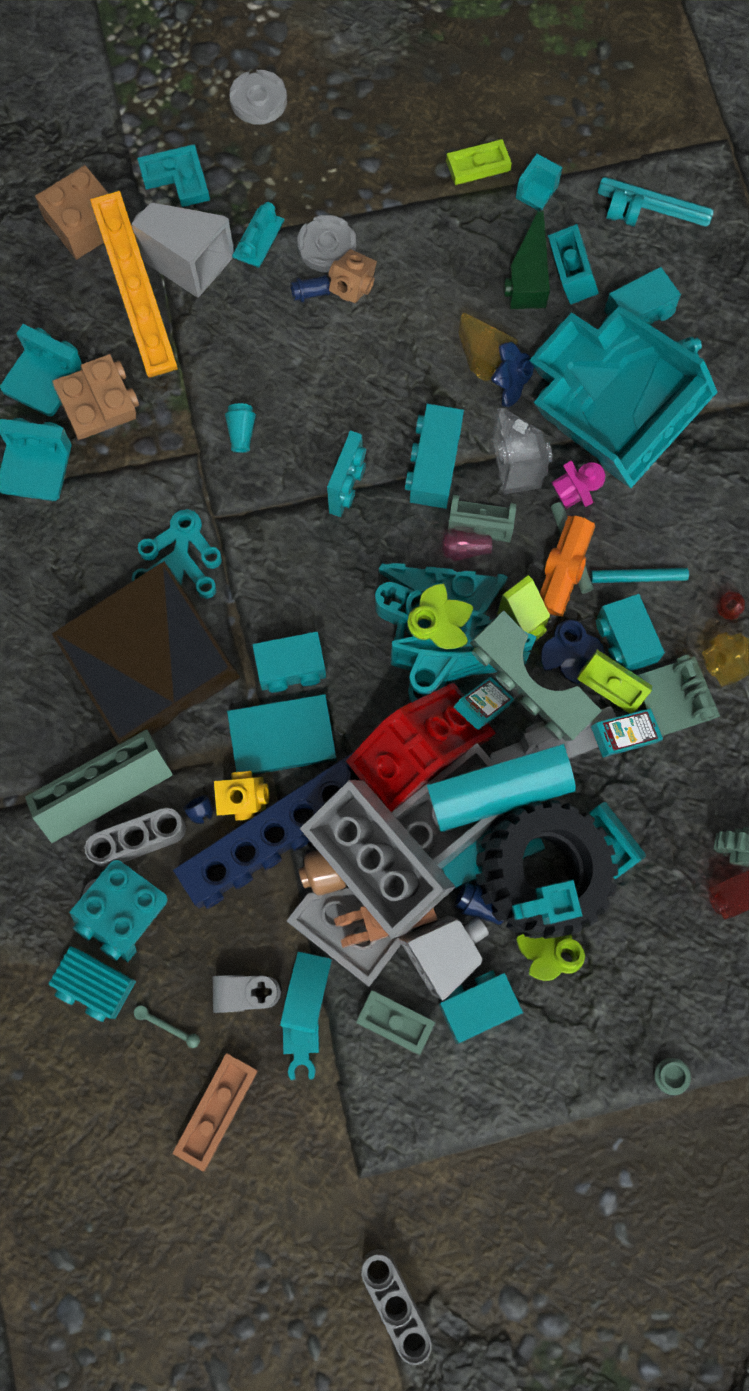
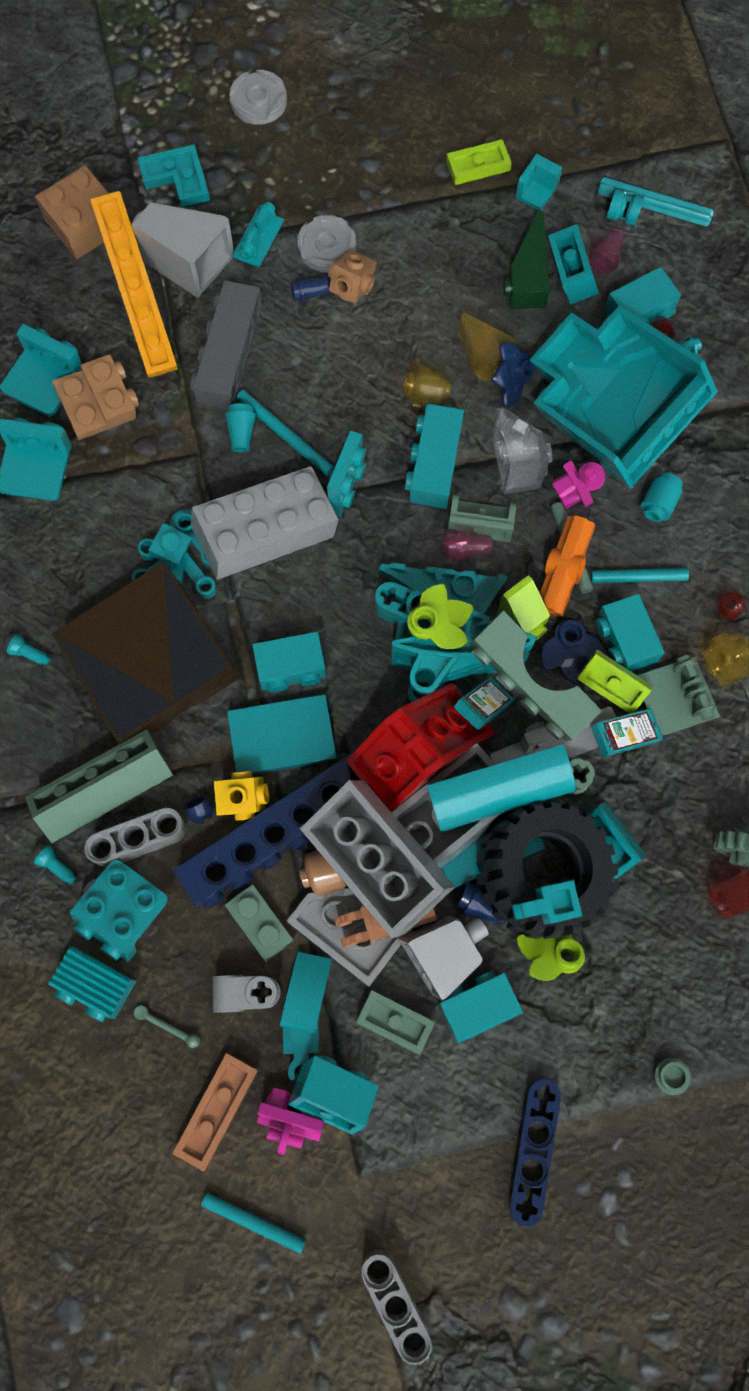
none -> teal piece [3,633,52,666]
none -> teal piece [31,843,78,885]
none -> teal plate [148,523,192,569]
none -> dark grey brick [190,280,262,410]
none -> light grey brick [191,466,338,580]
none -> teal bar [201,1192,307,1254]
none -> sand green plate [225,884,294,962]
none -> teal bar [236,390,335,477]
none -> dark pink hips [257,1088,324,1155]
none -> teal brick [288,1056,379,1135]
none -> clear yellow head [403,365,451,408]
none -> dark blue beam [509,1079,561,1227]
none -> sand green bush [569,758,595,795]
none -> clear pink cone [590,229,625,274]
none -> teal brick [640,472,683,522]
none -> clear red hinge [651,316,675,339]

